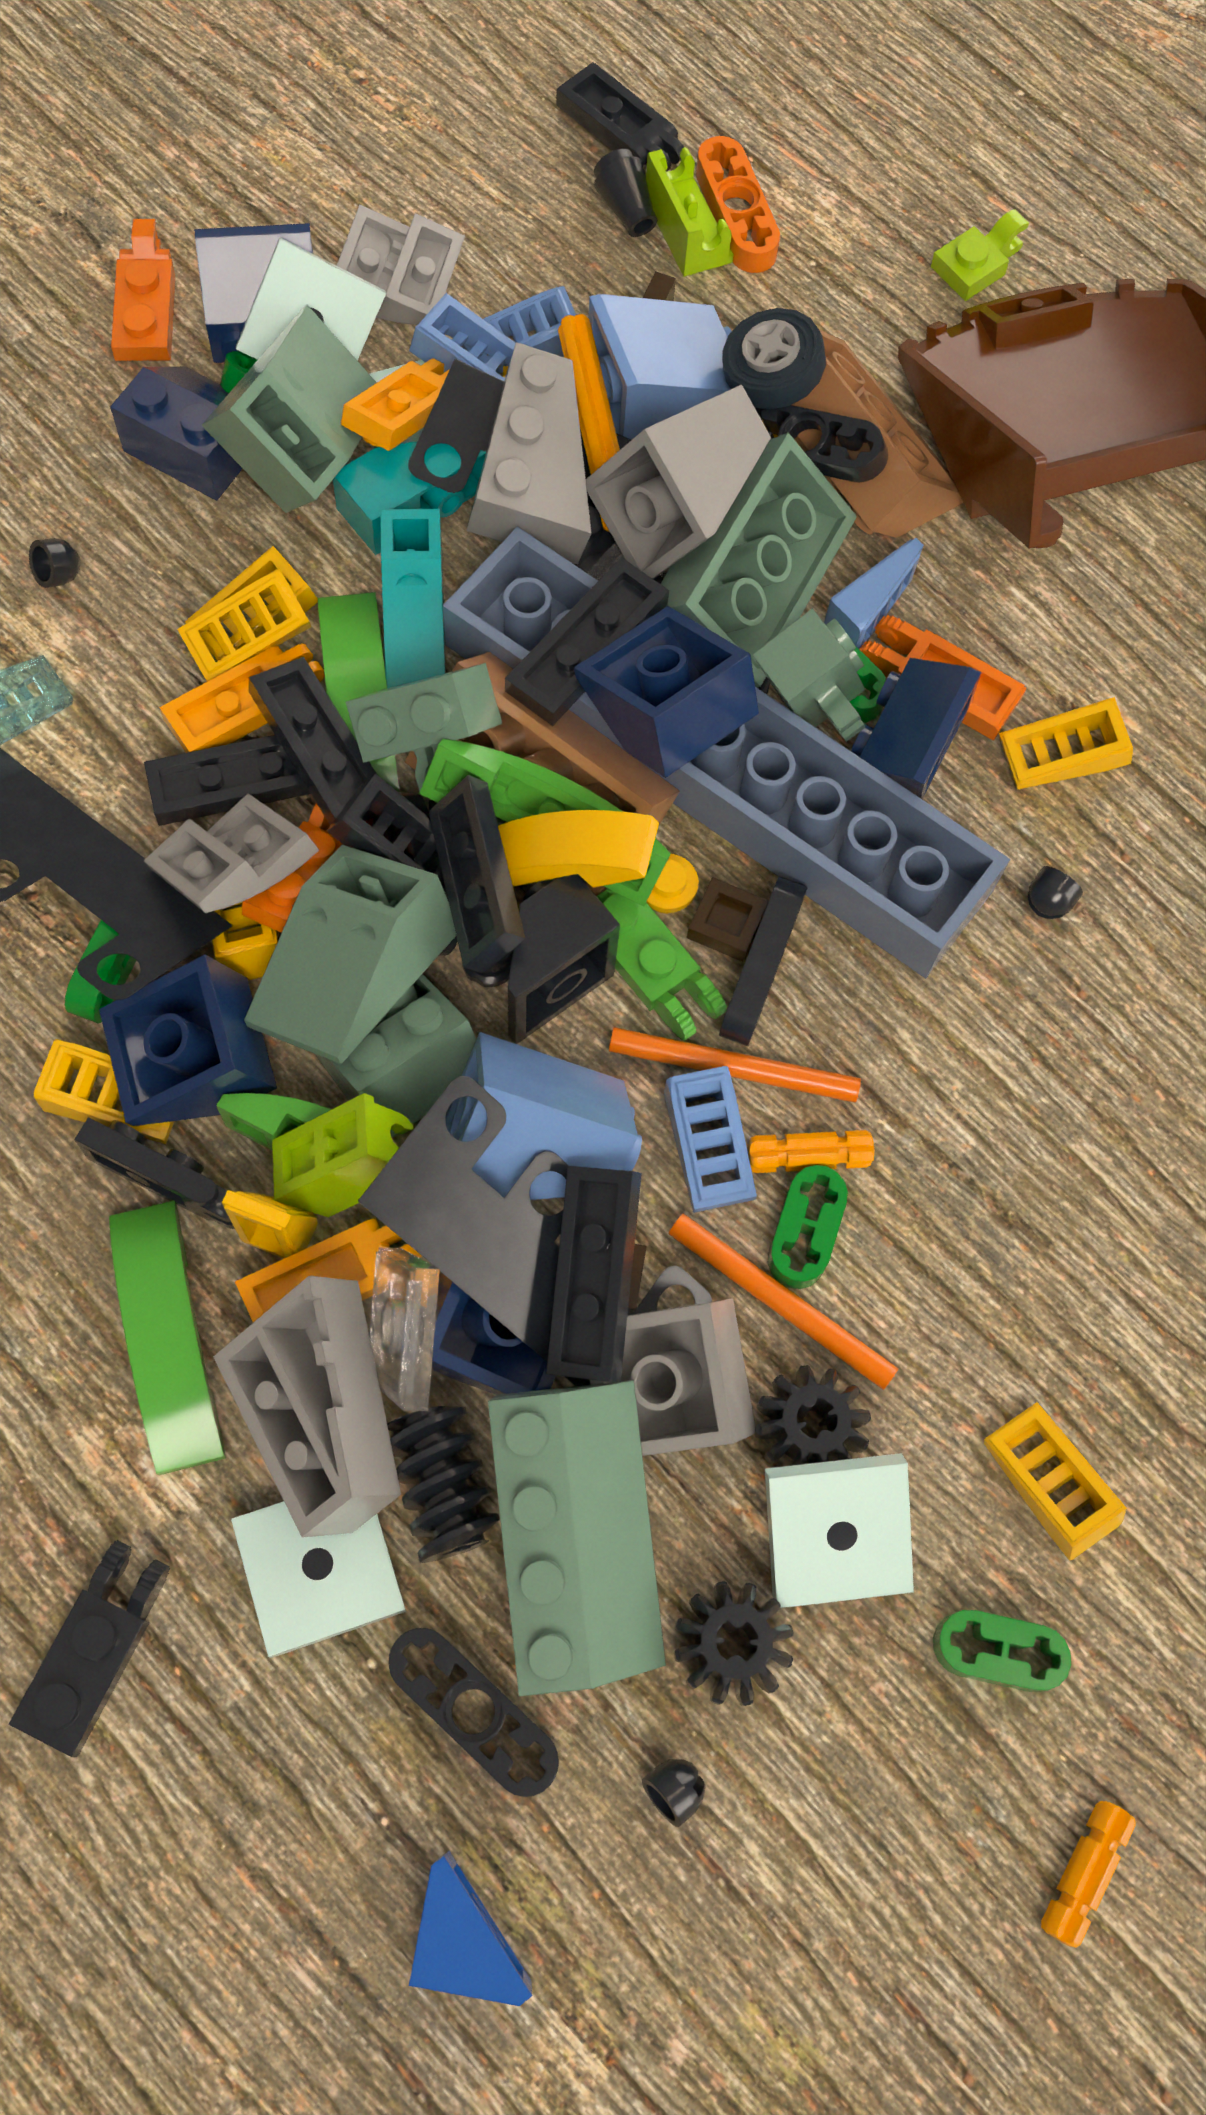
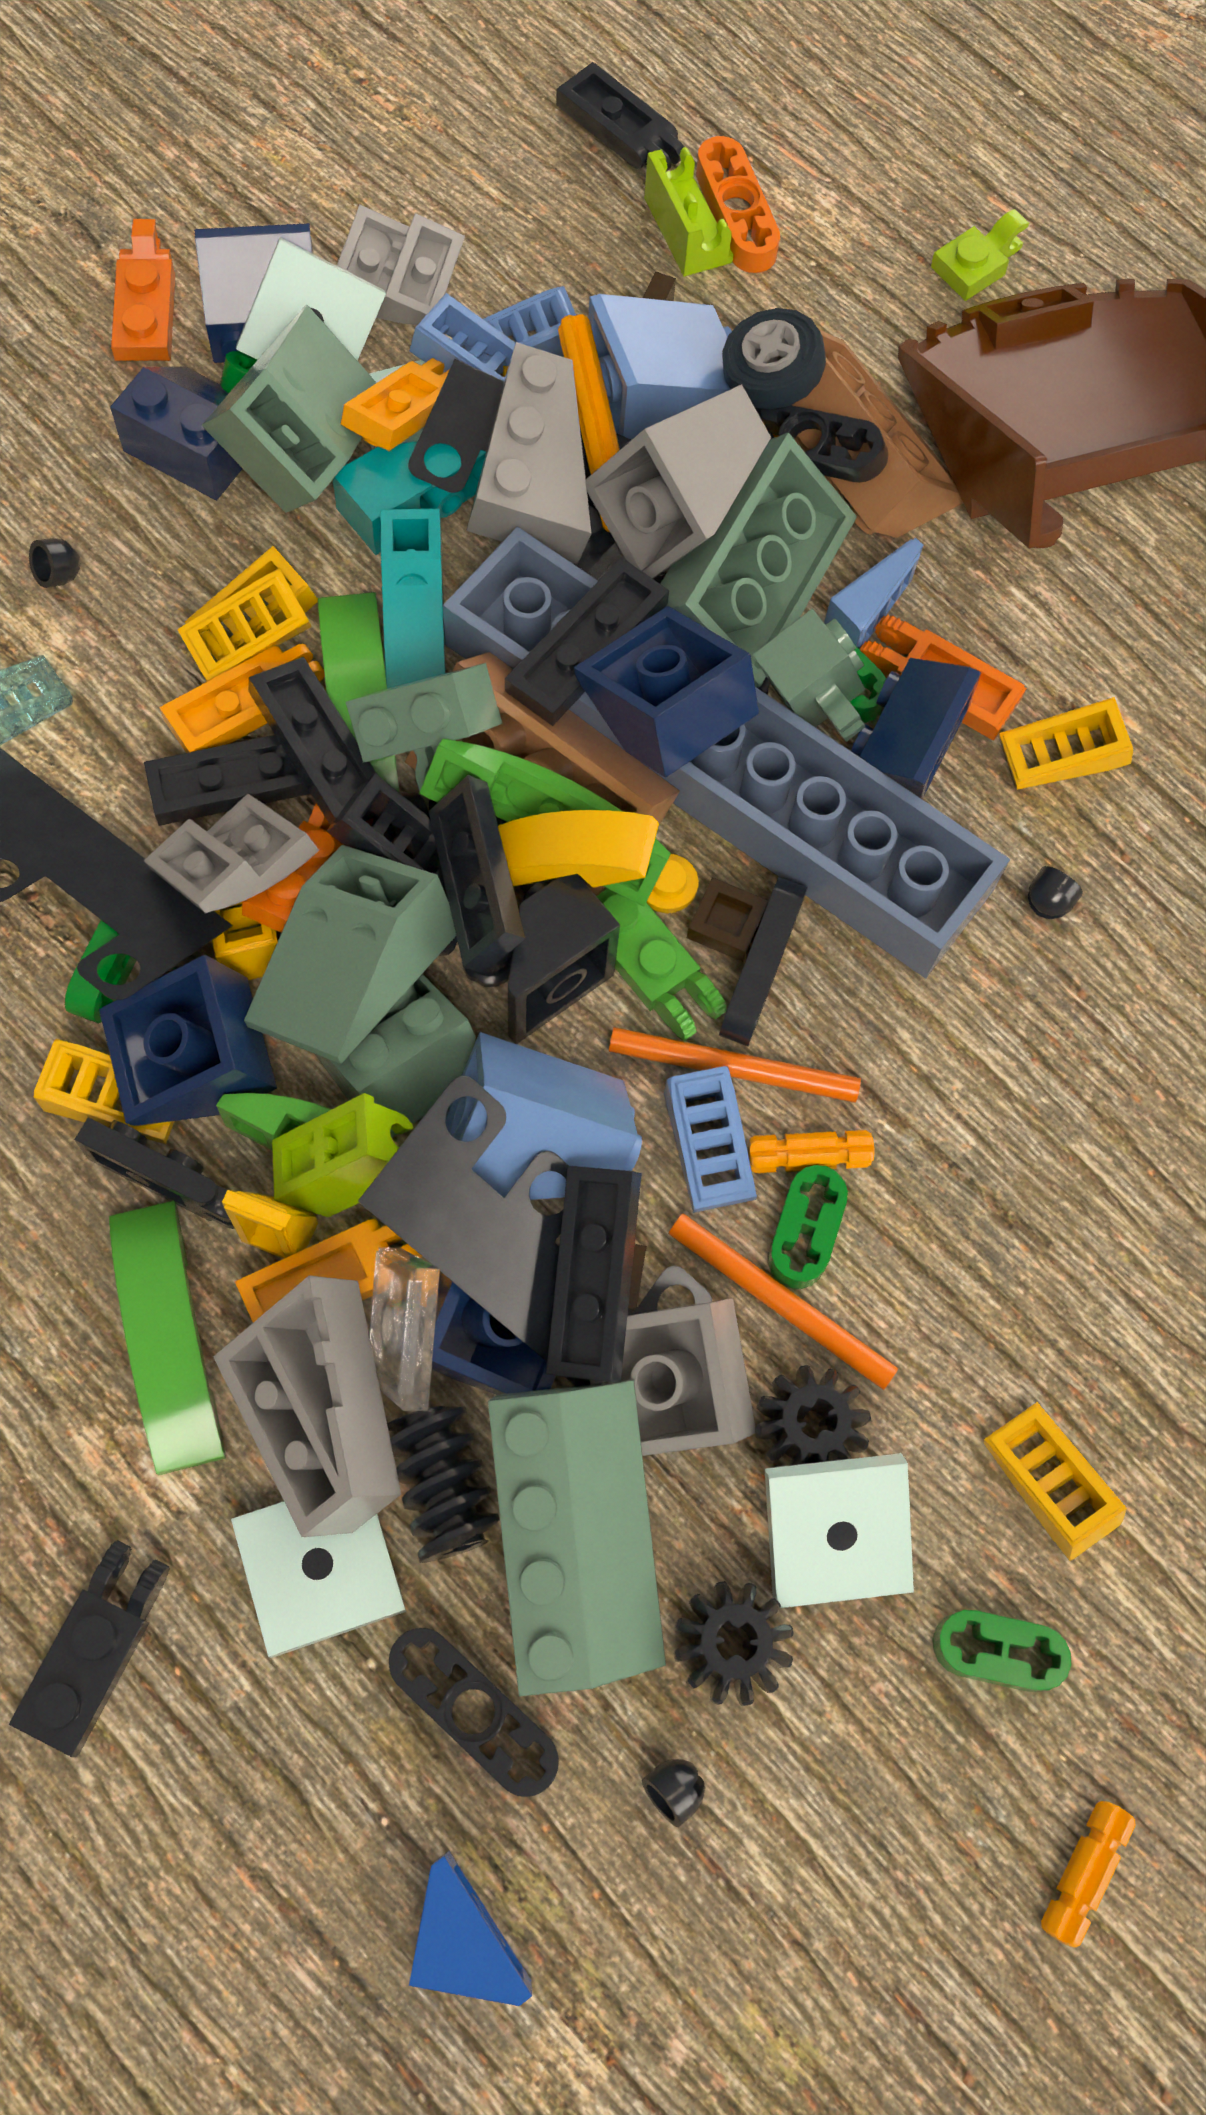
black cone [594,149,658,237] -> none

